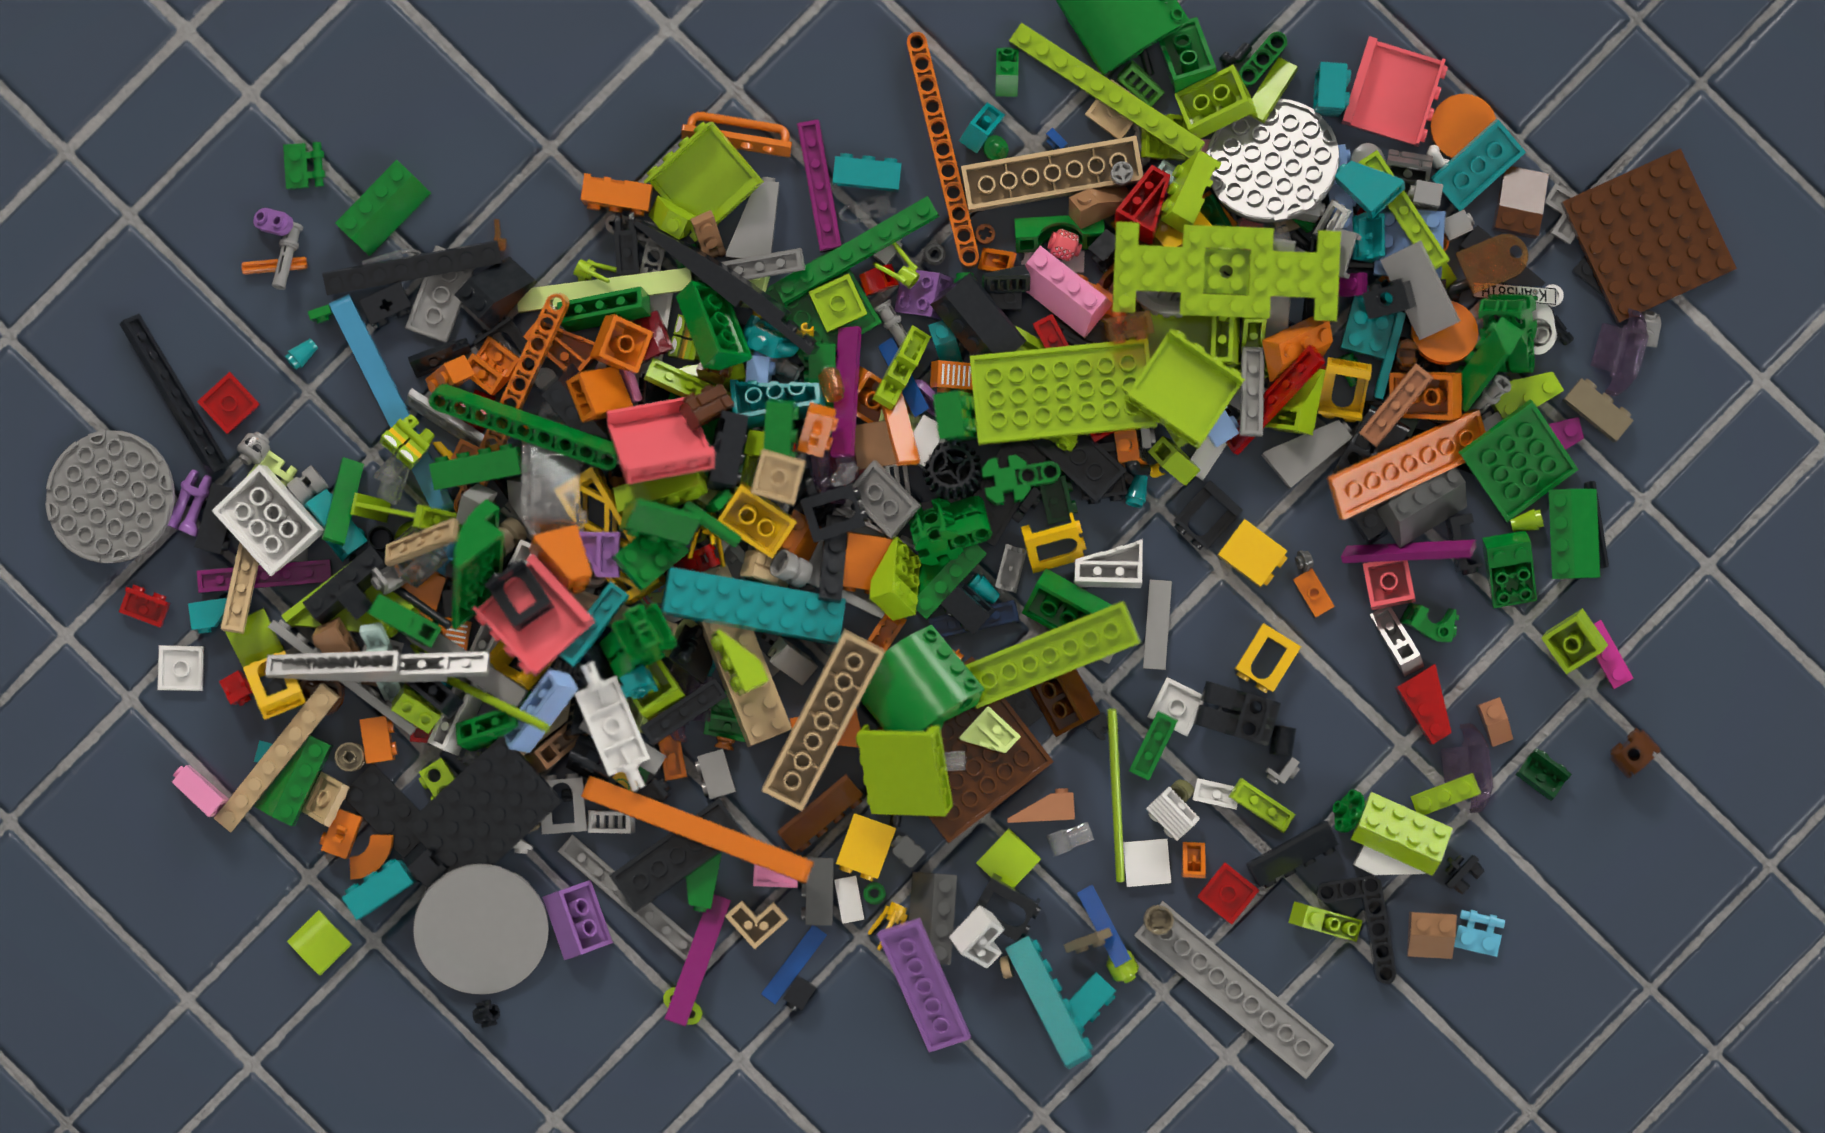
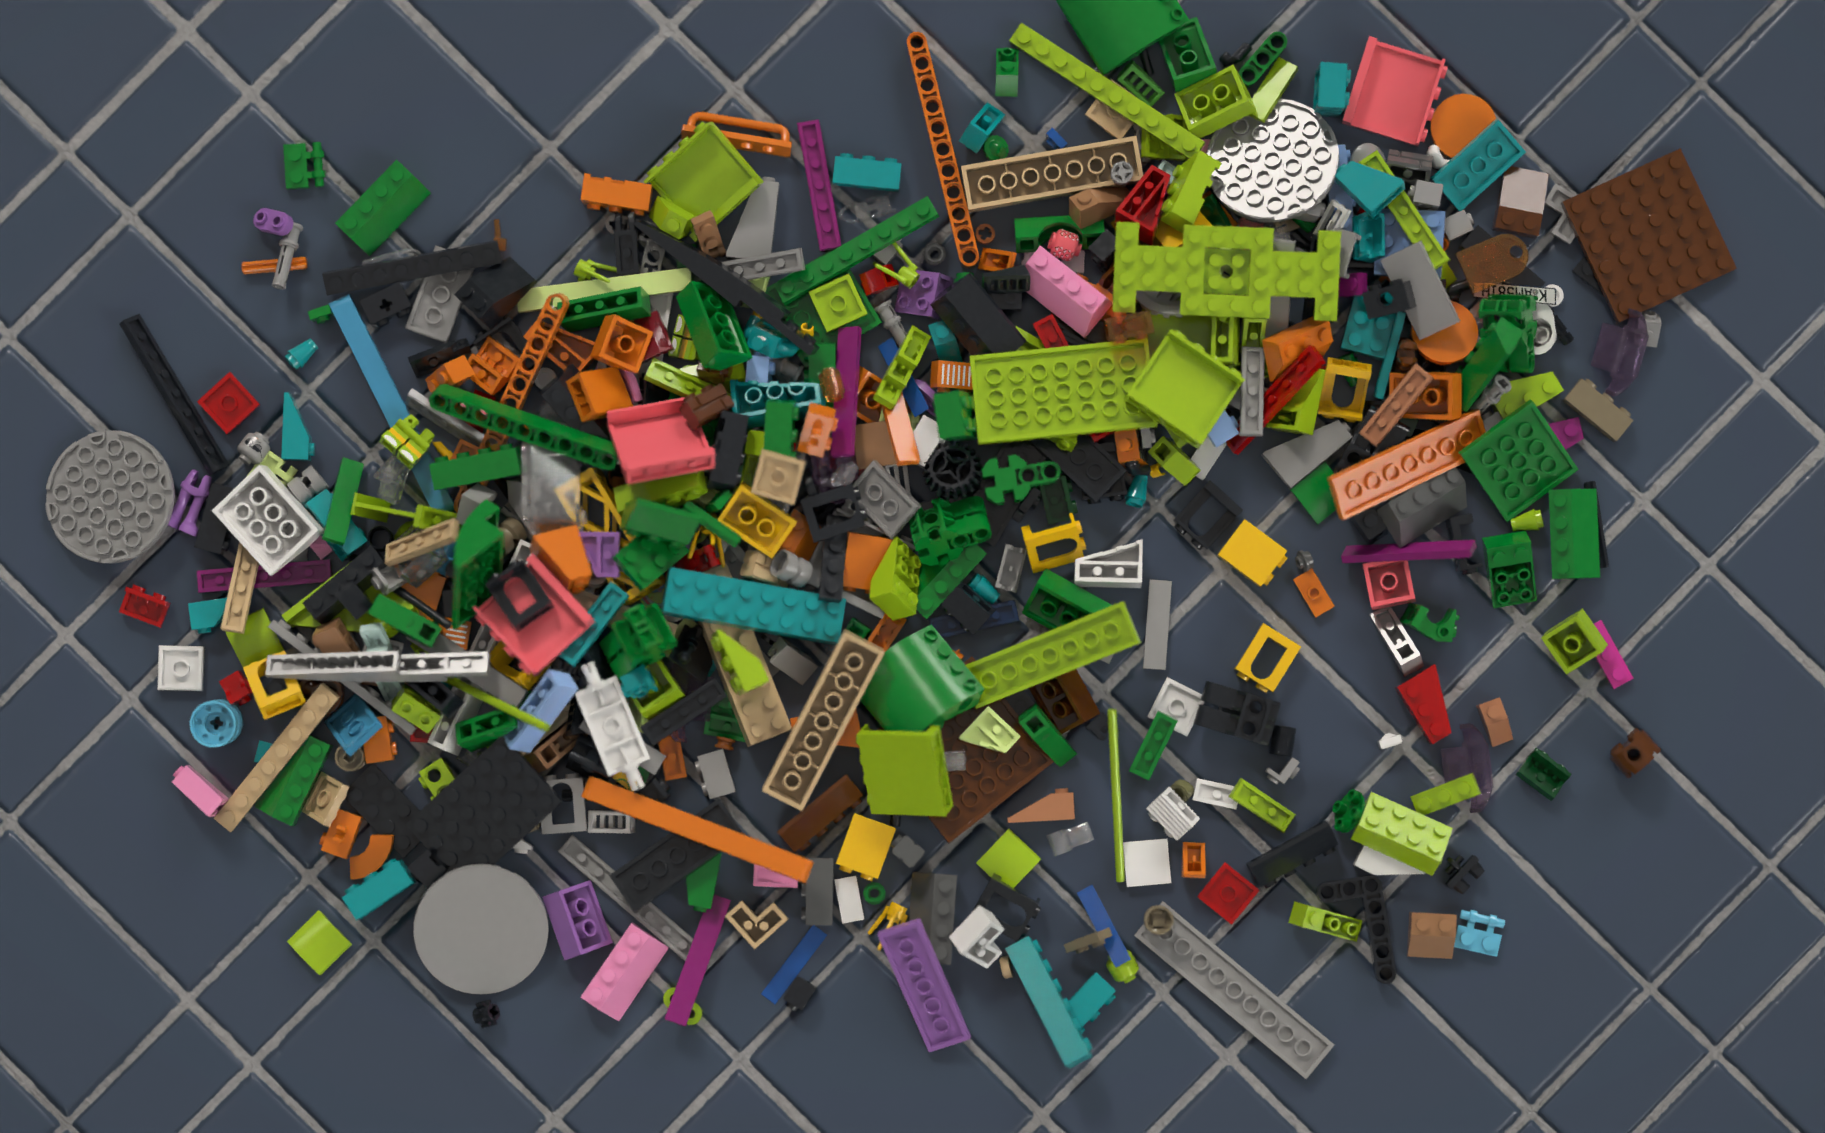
none -> medium azure wheel [190,699,243,747]
none -> teal slope [281,392,315,461]
none -> bright pink tile [310,536,333,560]
none -> dark azure tile [324,693,383,756]
none -> bright pink slope [581,922,669,1021]
none -> green tile [845,617,872,640]
none -> green slope [1018,703,1077,767]
none -> green slope [1290,462,1336,525]
none -> white tile [1377,733,1402,749]

